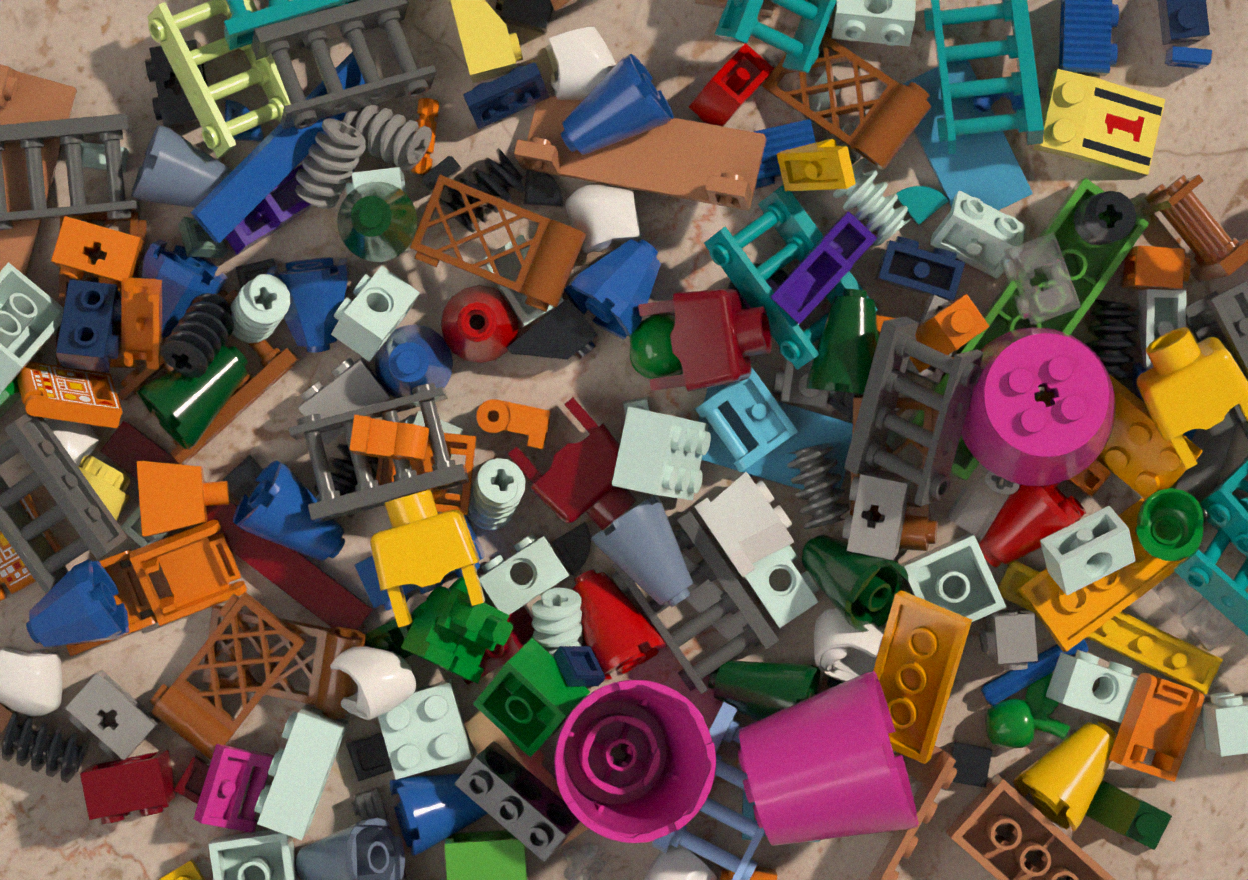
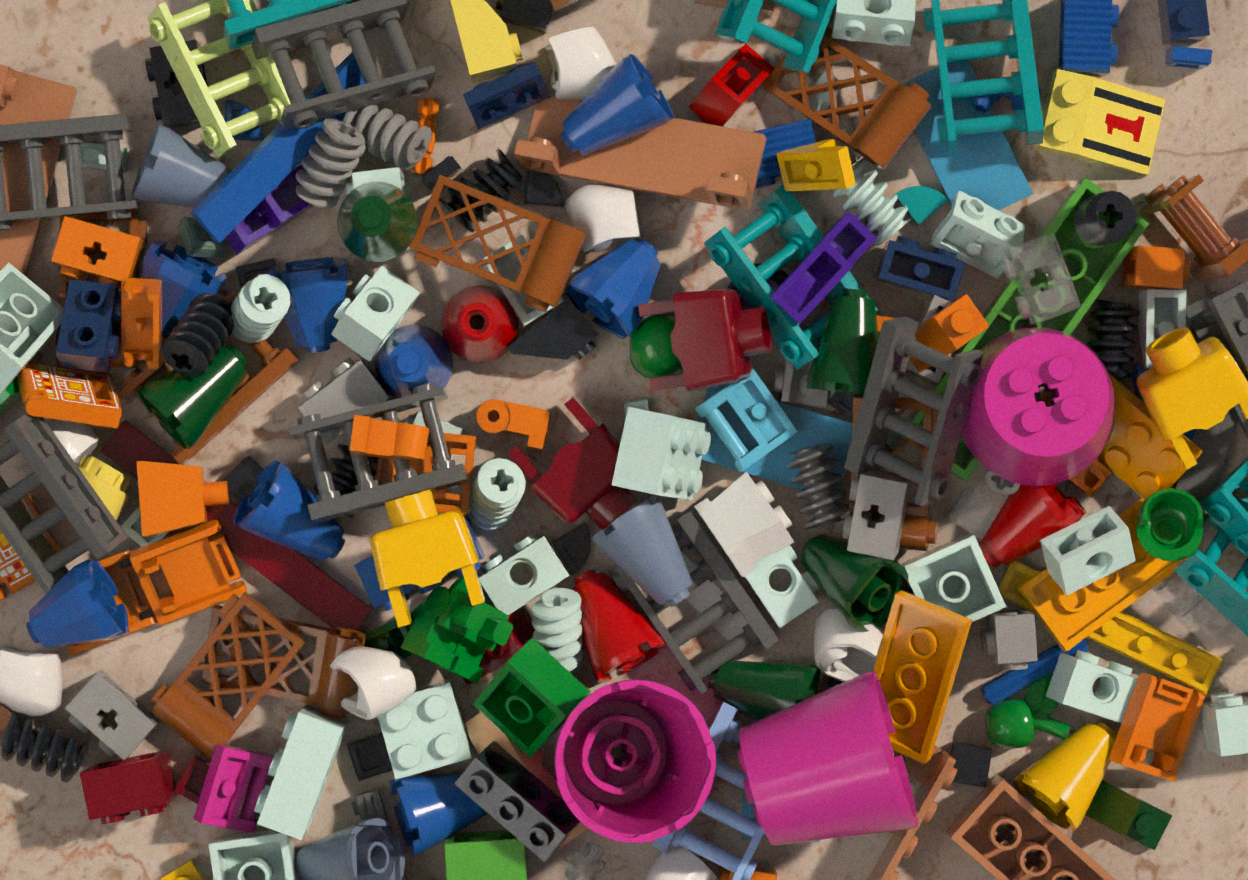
dark blue tile [553,646,605,686] -> none

